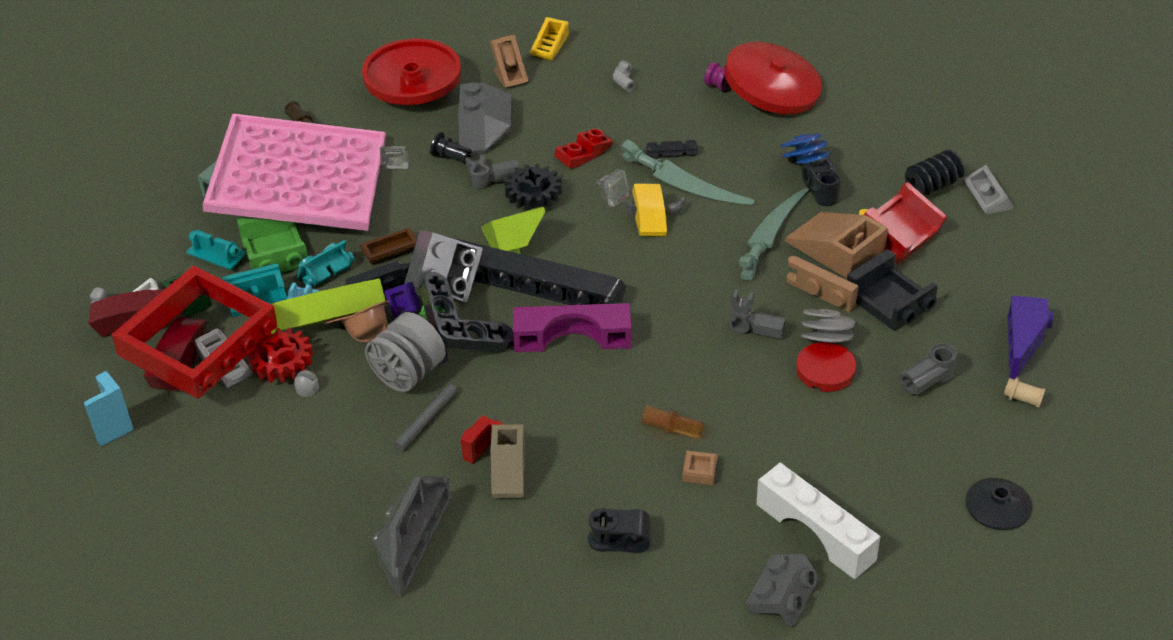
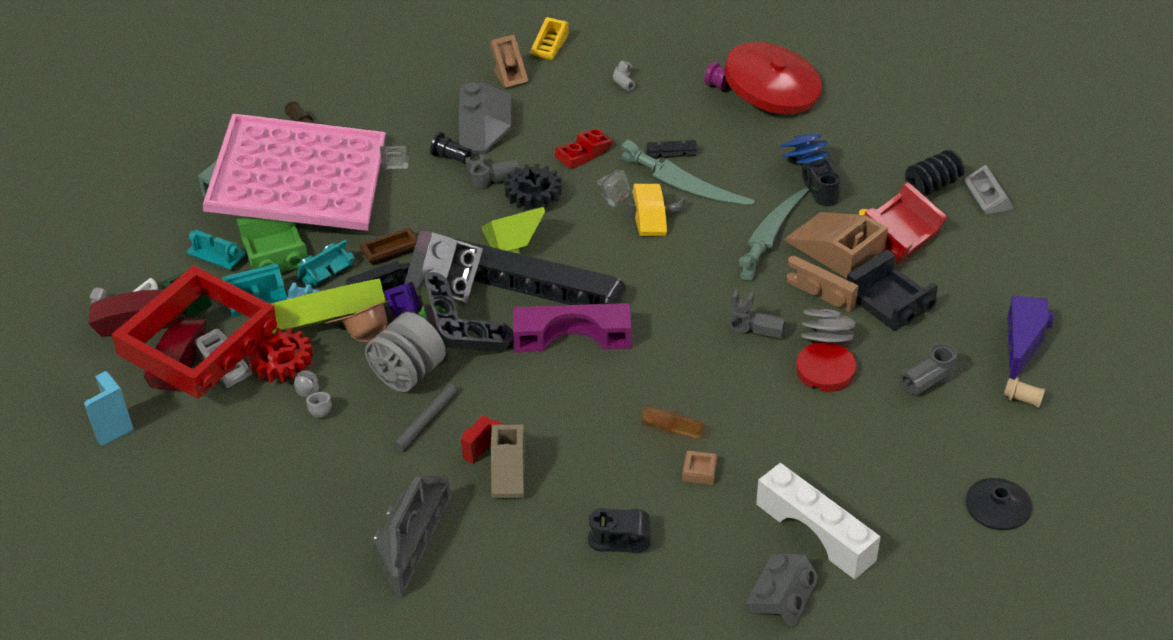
red dish [362,38,461,105] -> none
none -> light grey hinge [306,392,332,418]

